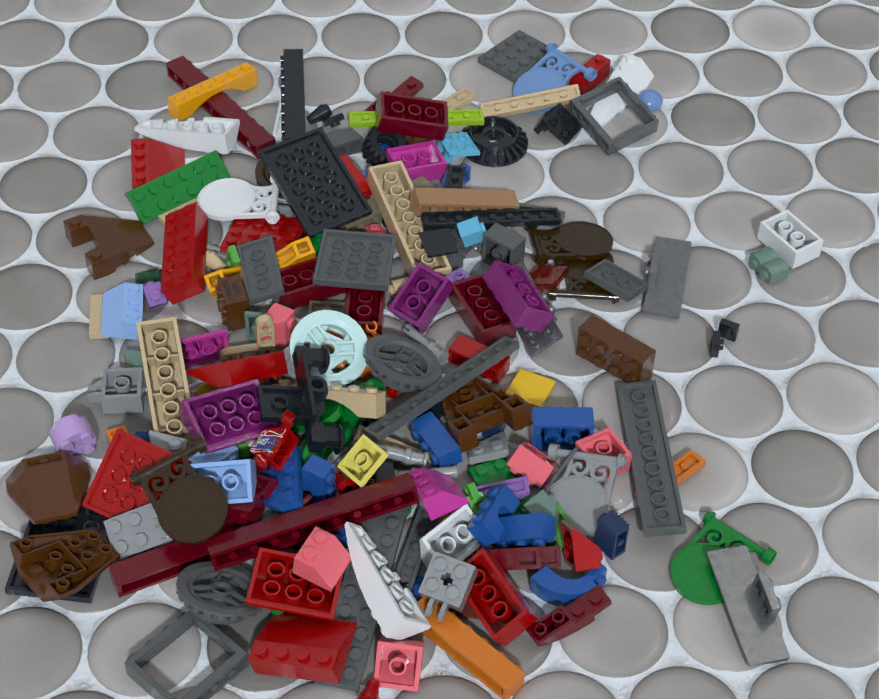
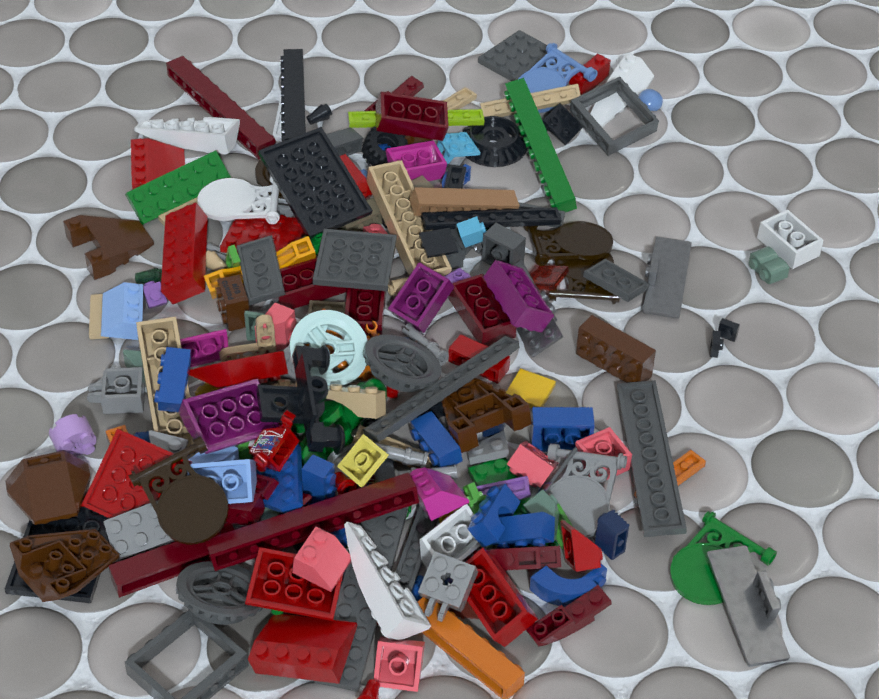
light orange arch [168,62,257,121] -> none
black plate [322,113,345,128] -> none
none -> blue brick [154,347,191,412]
none -> green brick [504,78,577,213]

